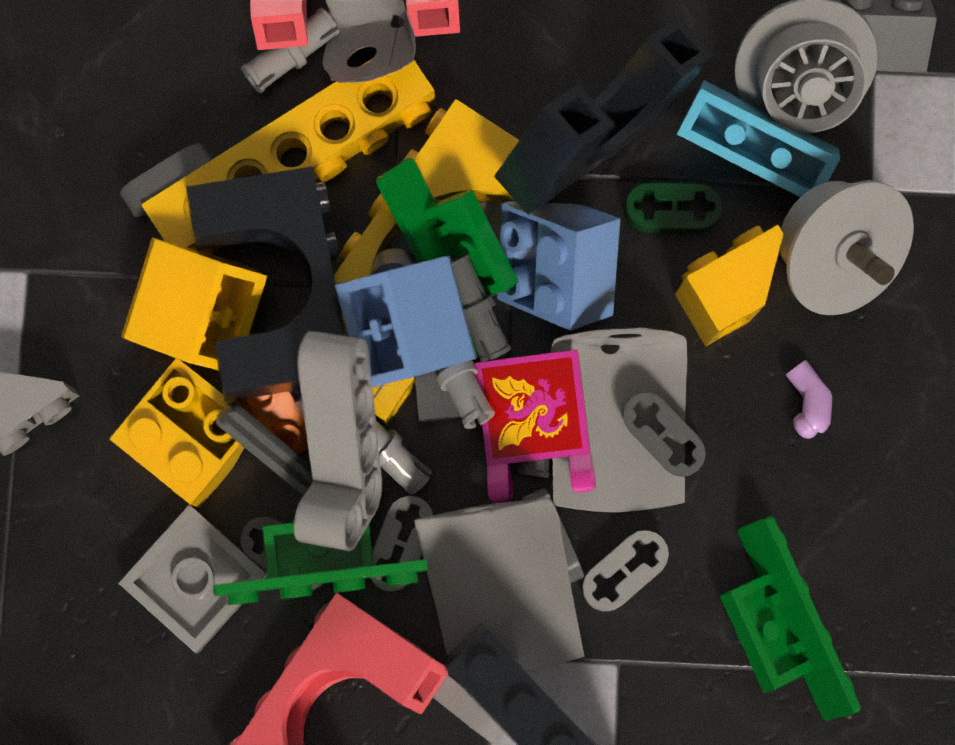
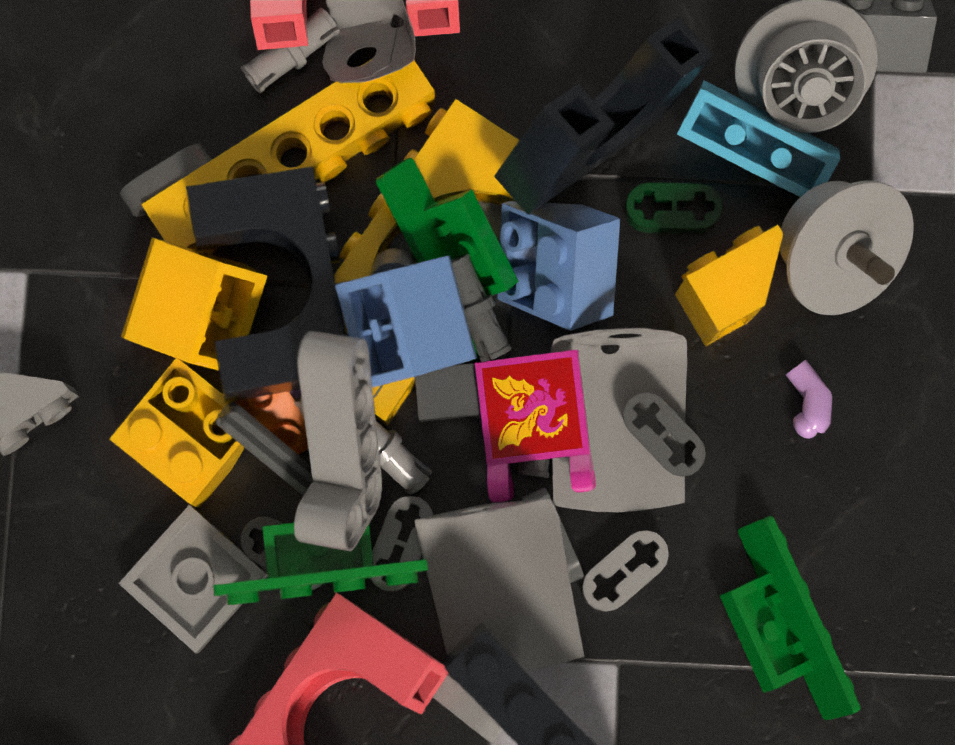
light grey pin [436,360,495,429] -> none

